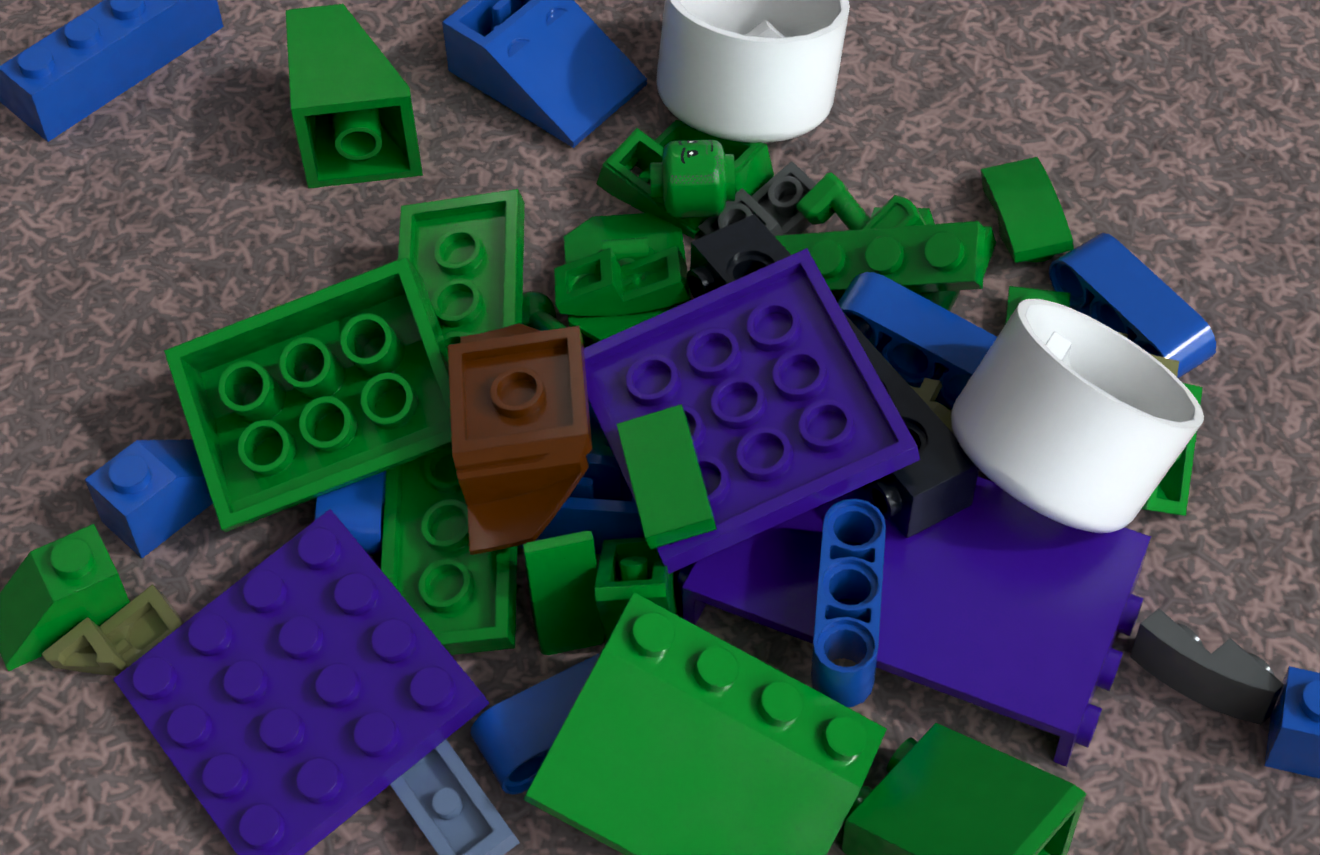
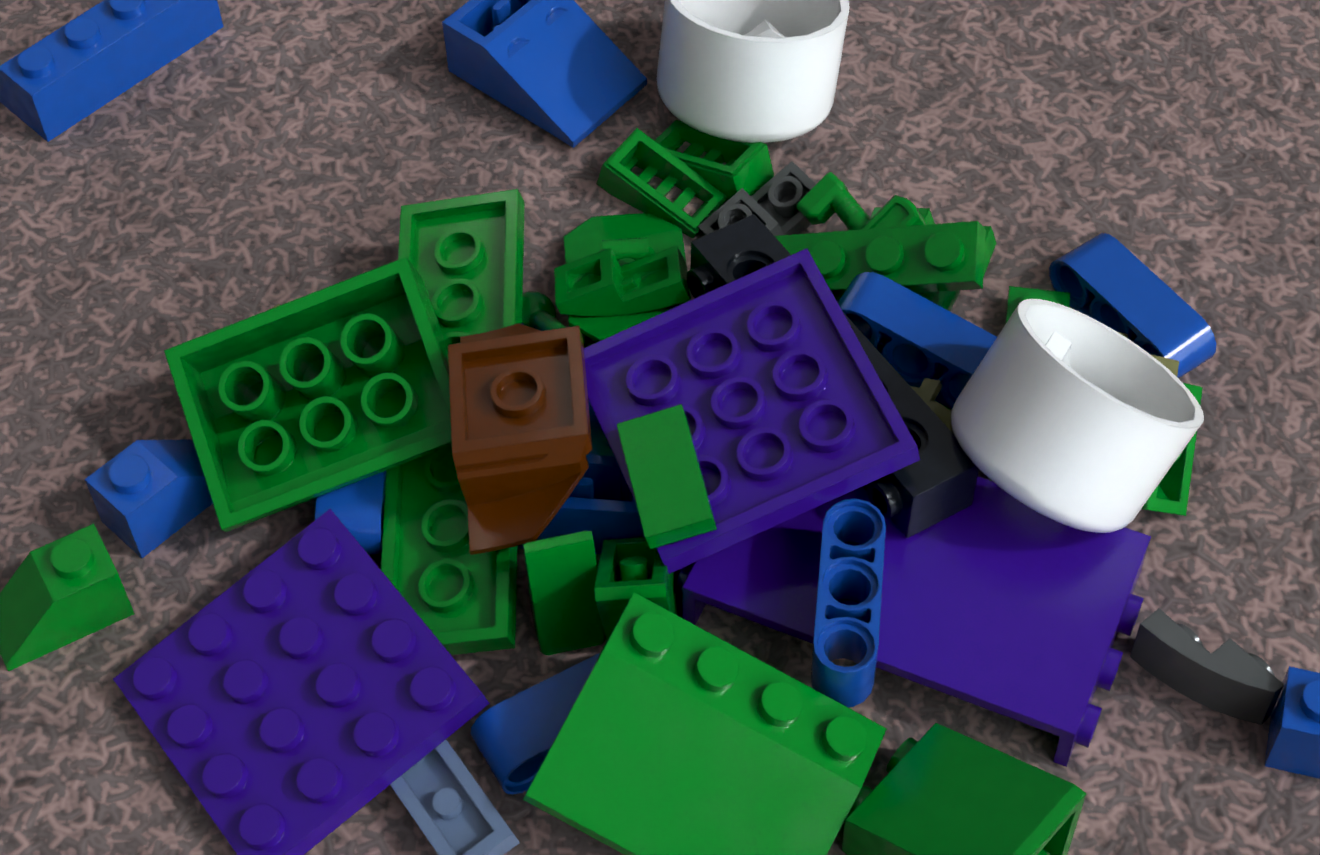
olive slope [41,584,185,676] -> none
green slope [286,4,423,189] -> none
green head [650,140,735,218] -> none
green slope [981,157,1074,263] -> none

